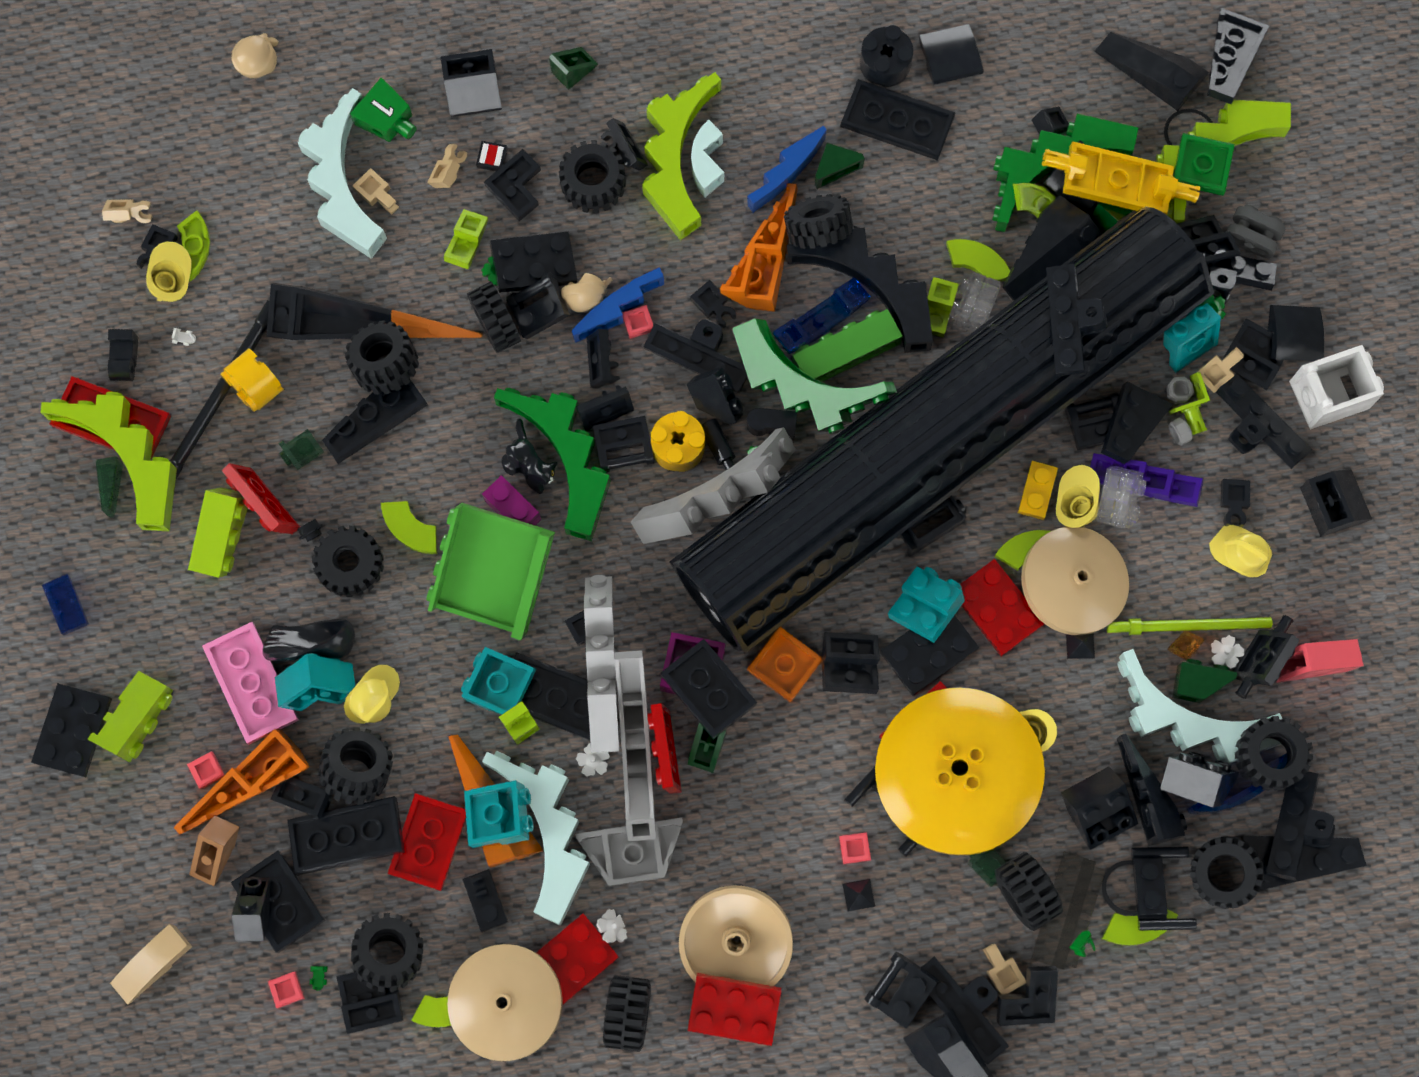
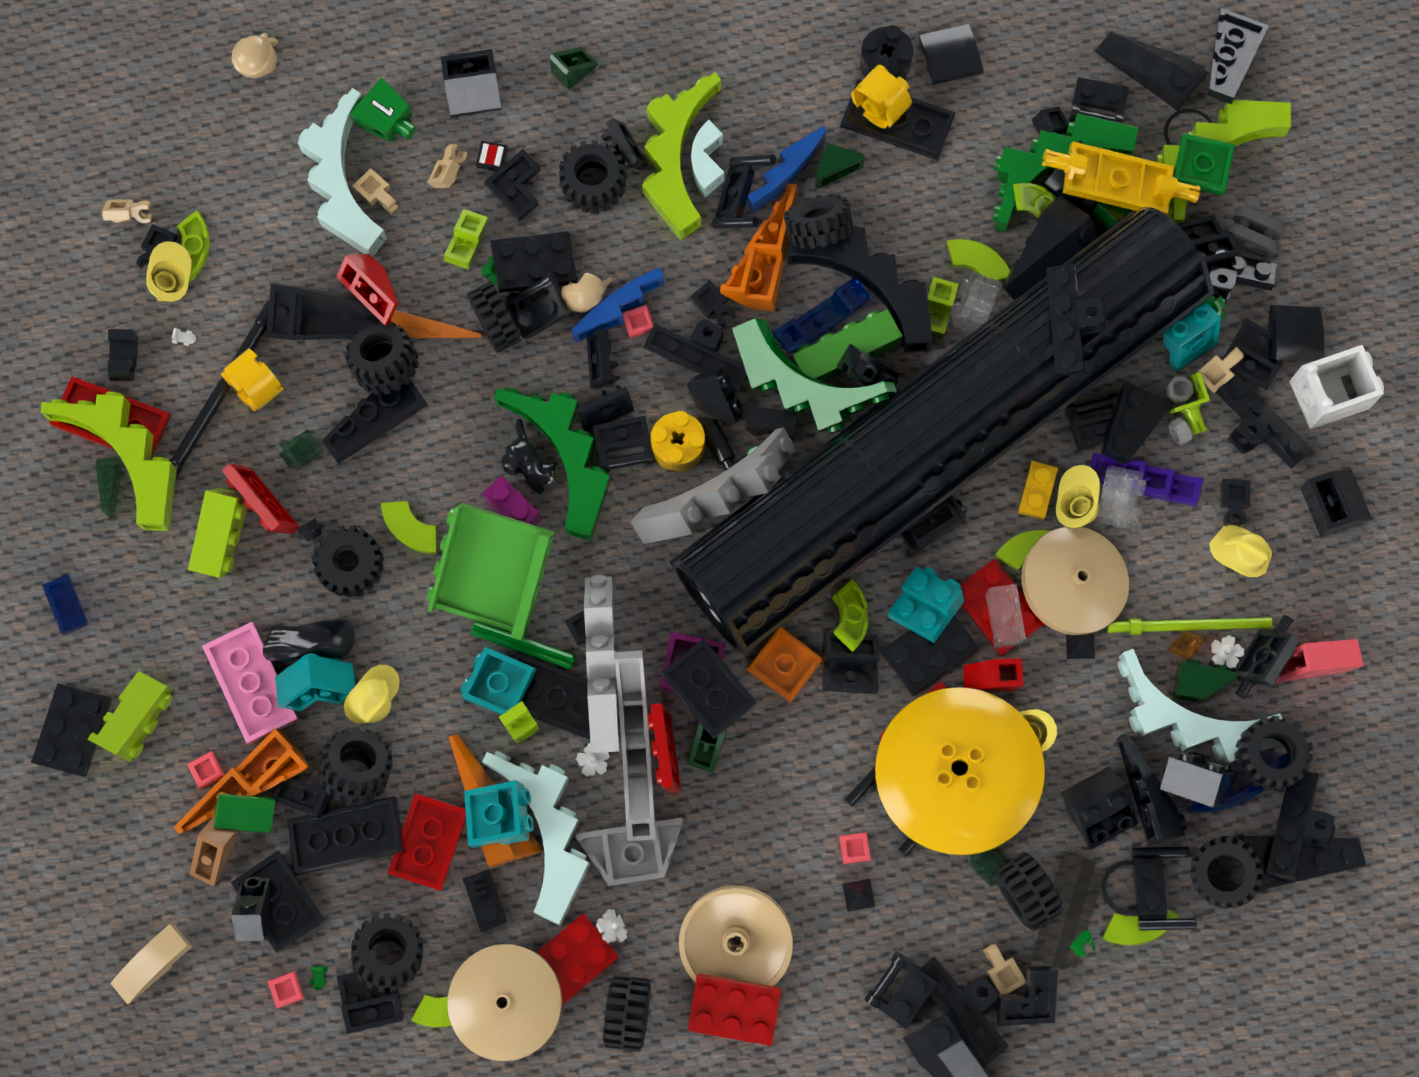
none -> green slope [213,793,275,833]
none -> red slope [336,253,399,325]
none -> green axle [471,621,576,669]
none -> black plate [712,154,776,229]
none -> lime tile [832,579,869,652]
none -> black hips [837,343,900,387]
none -> yellow brick [851,65,912,129]
none -> red slope [962,658,1024,693]
none -> clear brick [986,584,1026,648]
none -> black plate [1069,77,1129,124]

